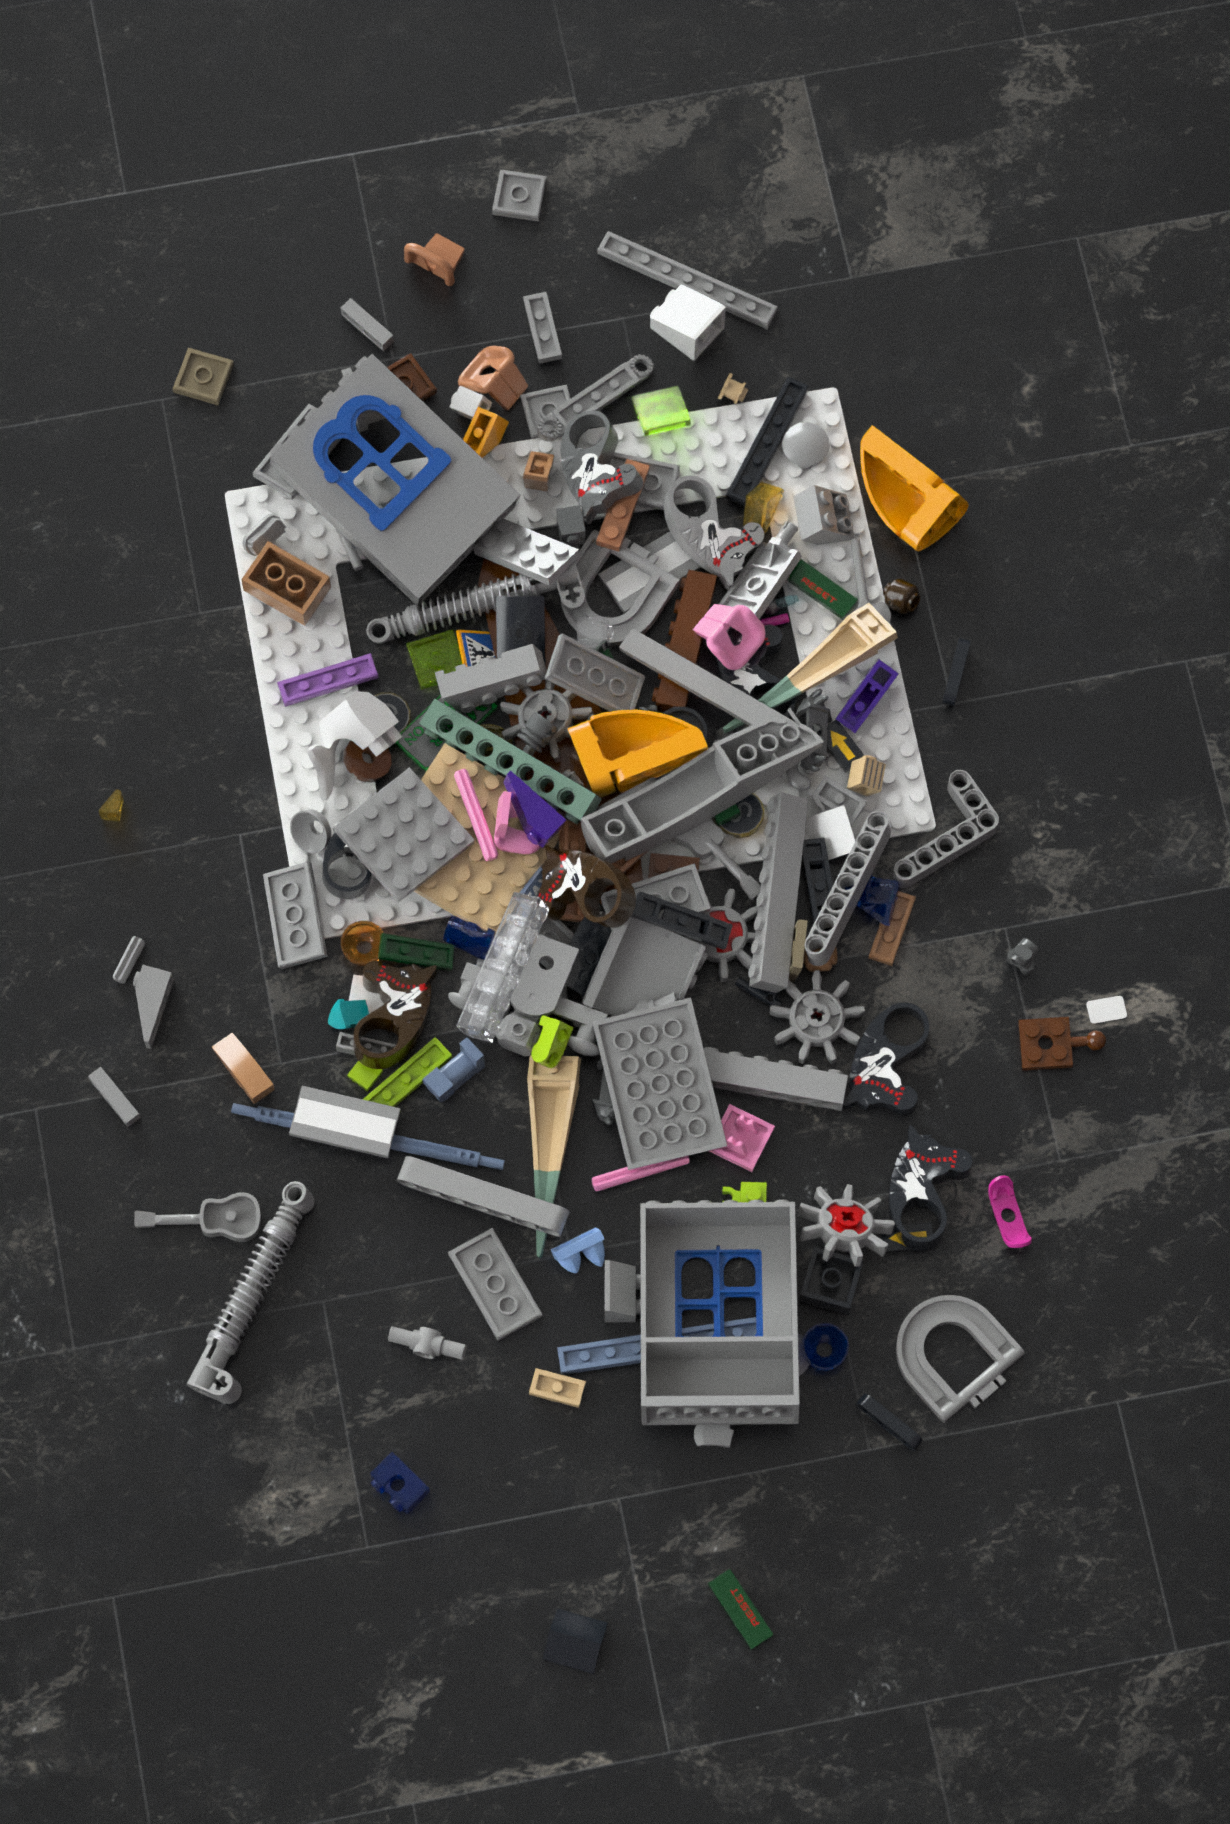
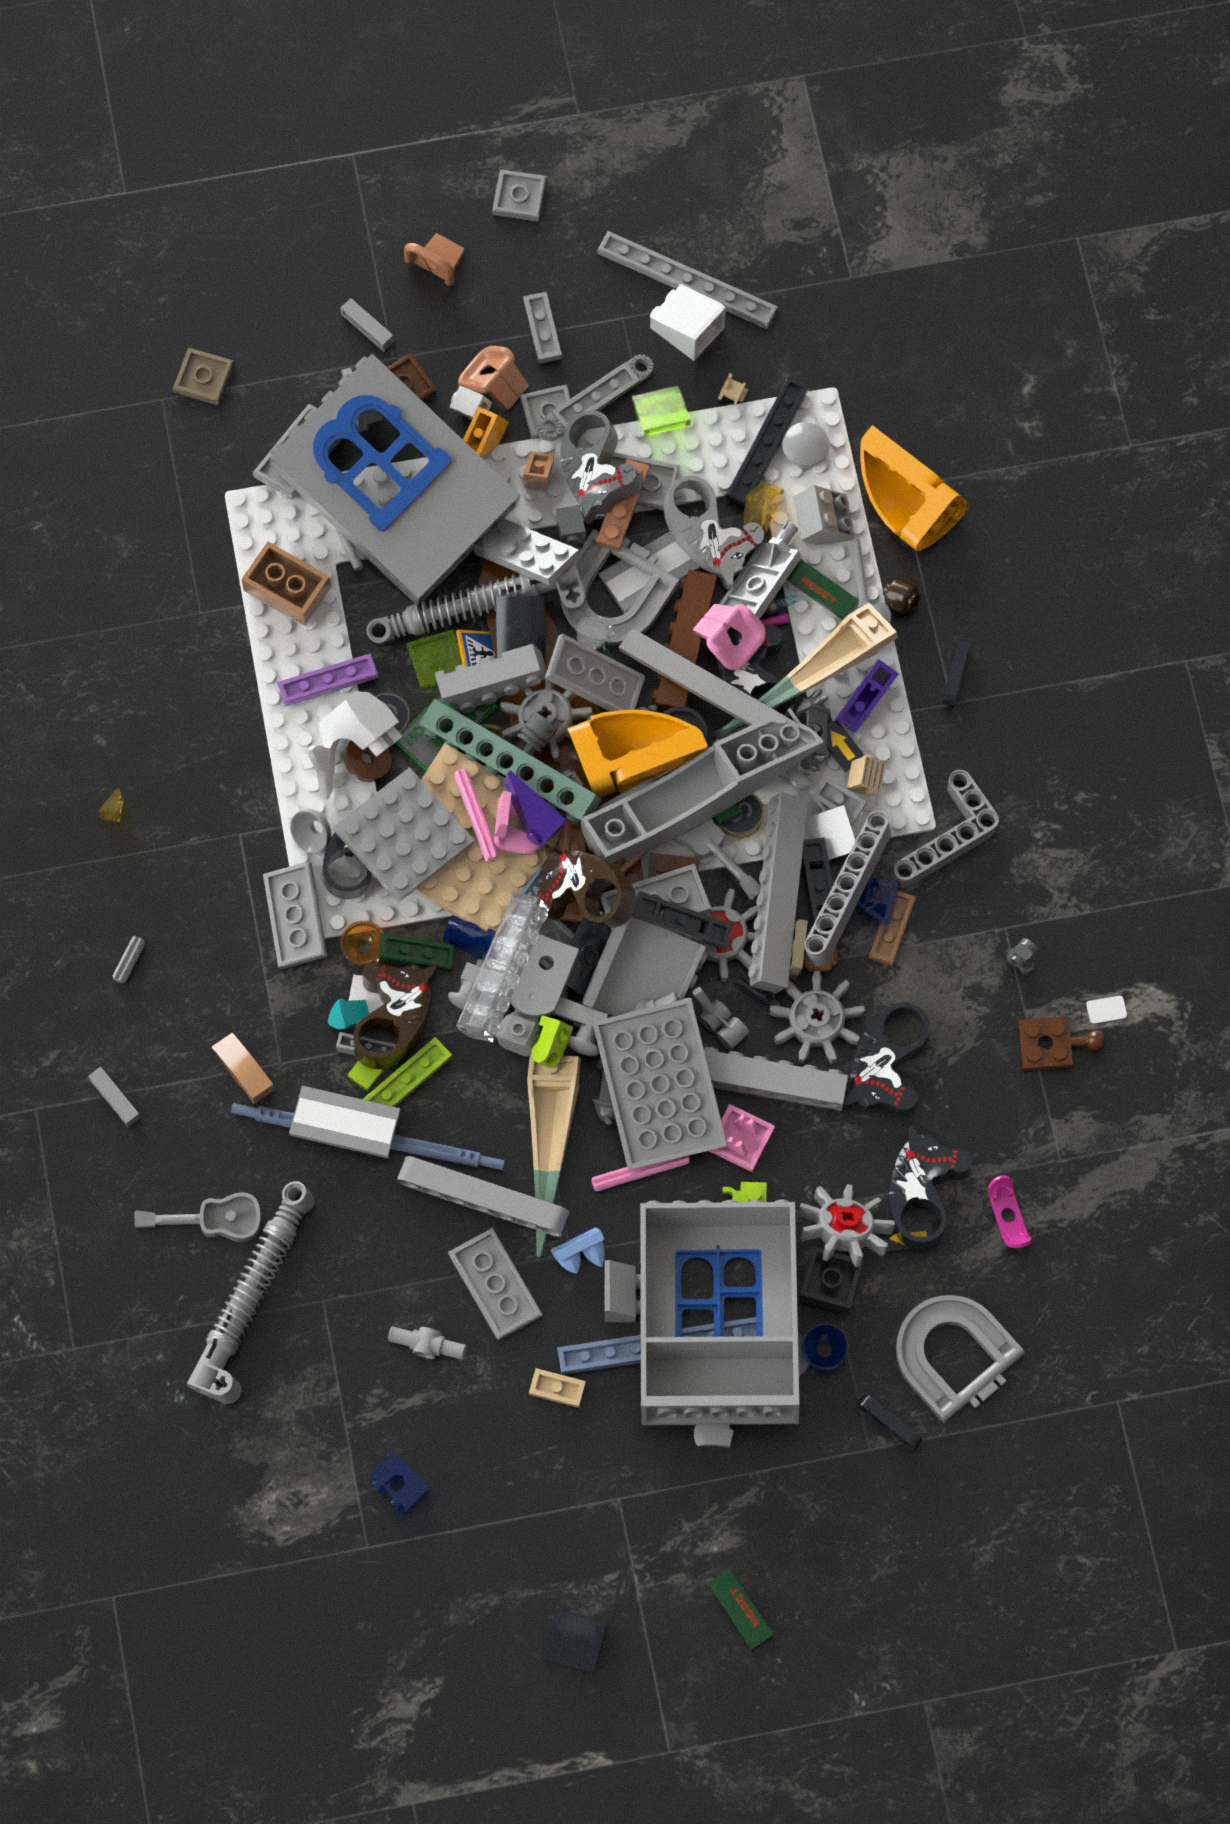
light grey slope [133,965,174,1049] -> none
light grey piece [242,514,286,556] -> none
sand blue piece [423,1037,485,1102] -> none
none -> light grey beam [693,987,749,1050]

